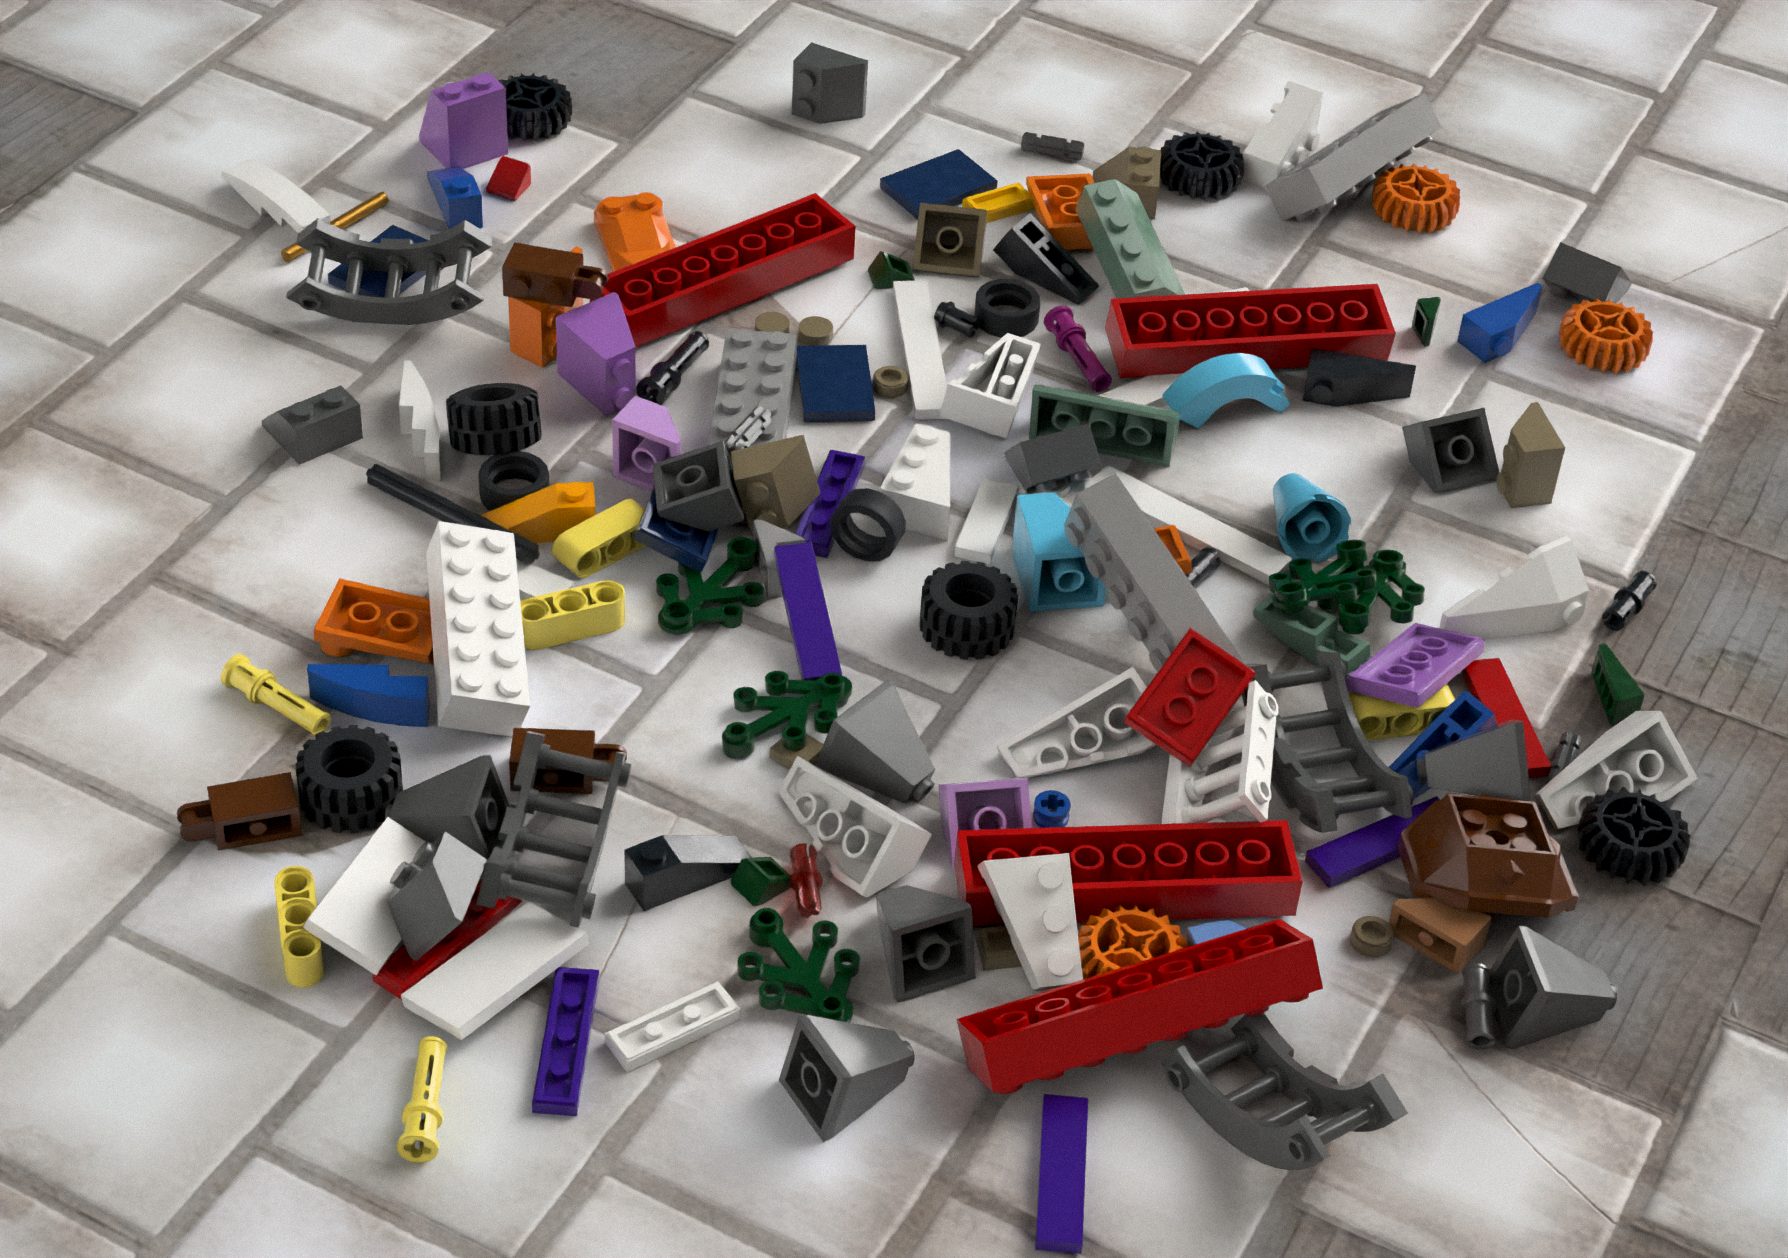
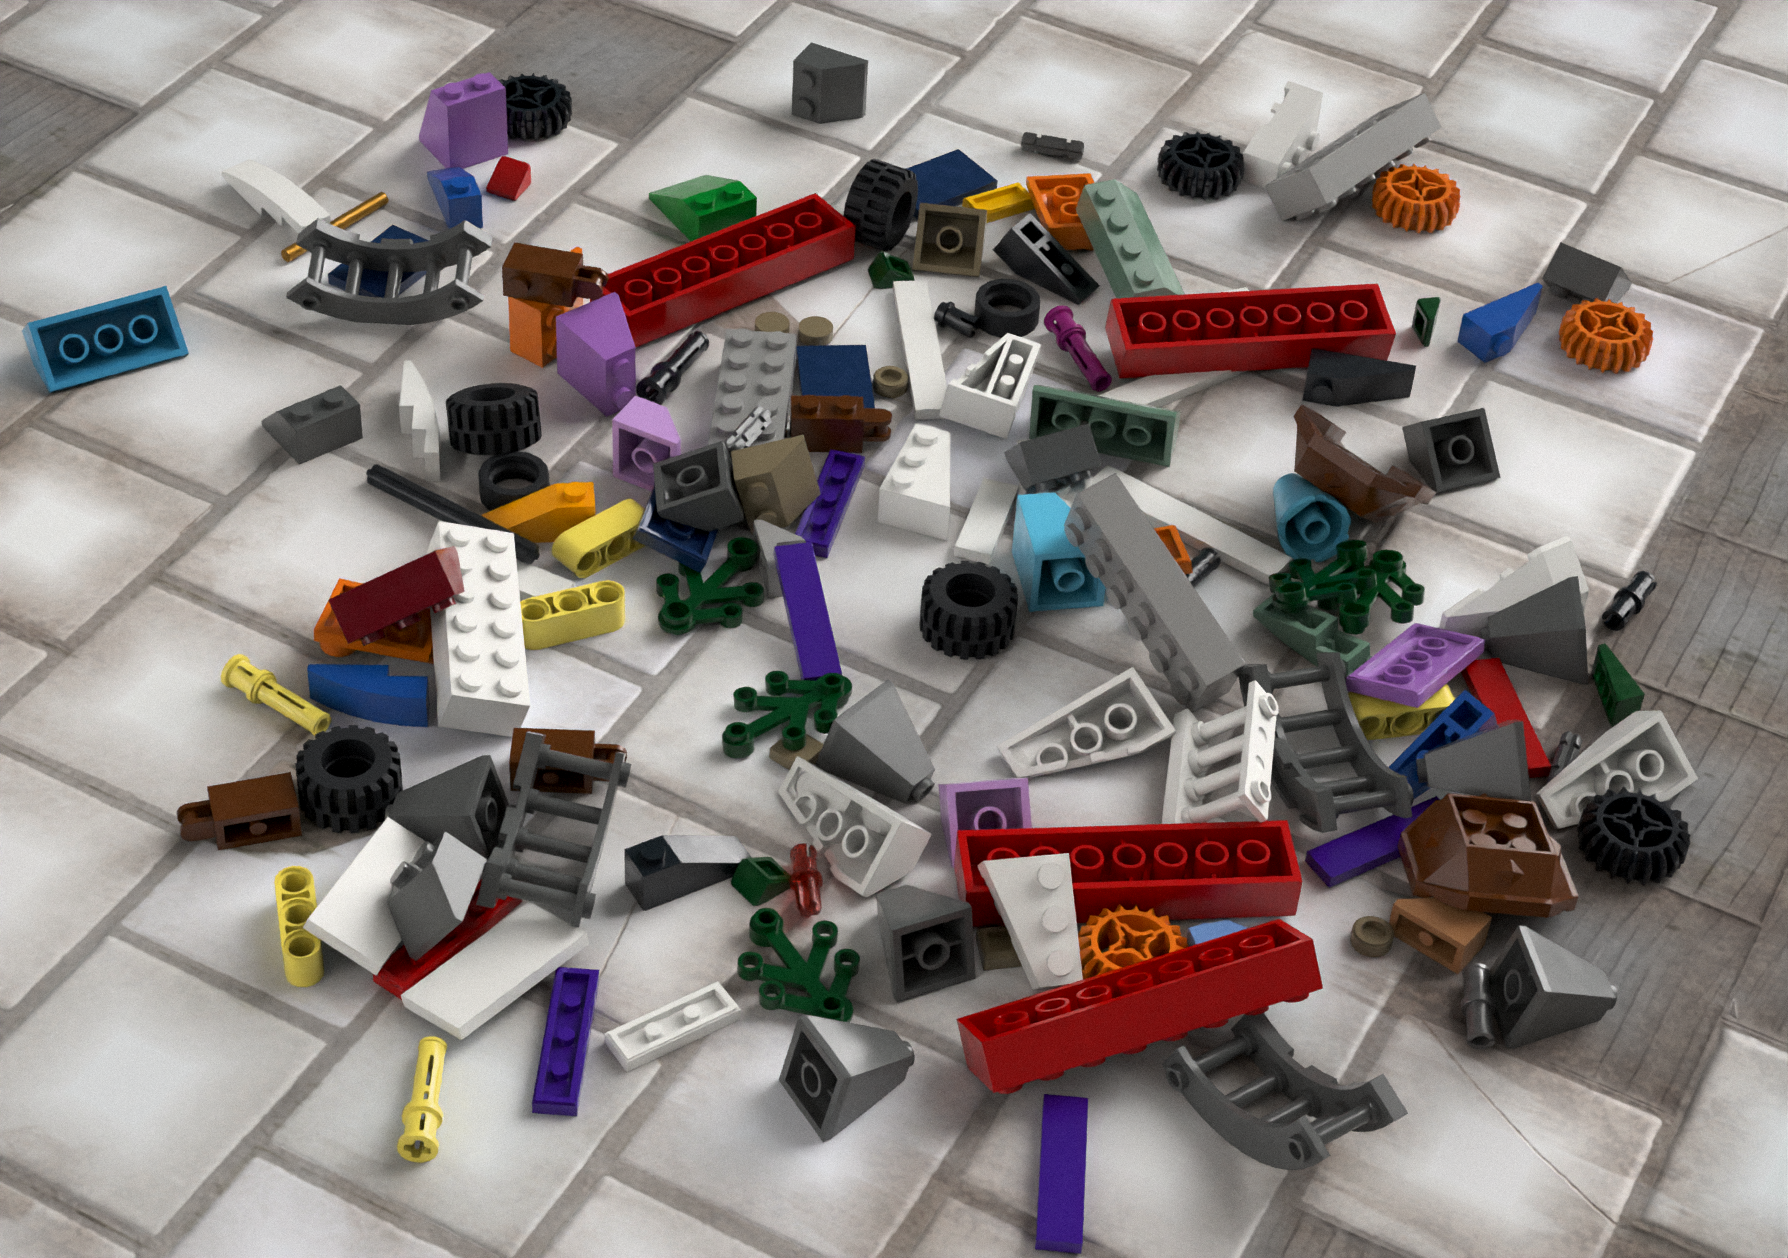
orange slope [594,192,676,272] -> none
black tyre [830,488,906,561] -> none
blue bush [1033,790,1071,828] -> none
dark tan slope [1092,147,1161,220] -> none
red tile [1123,627,1257,767] -> none
medium azure arch [1162,353,1291,429] -> none
dark tan slope [1496,402,1565,508] -> none
none -> dark azure slope [22,286,189,393]
none -> dark red slope [328,546,465,646]
none -> green slope [649,175,757,242]
none -> reddish brown brick [790,395,892,453]
none -> black tyre [844,159,918,252]
none -> reddish brown piece [1293,404,1436,523]
none -> dark grey slope [1481,576,1588,684]

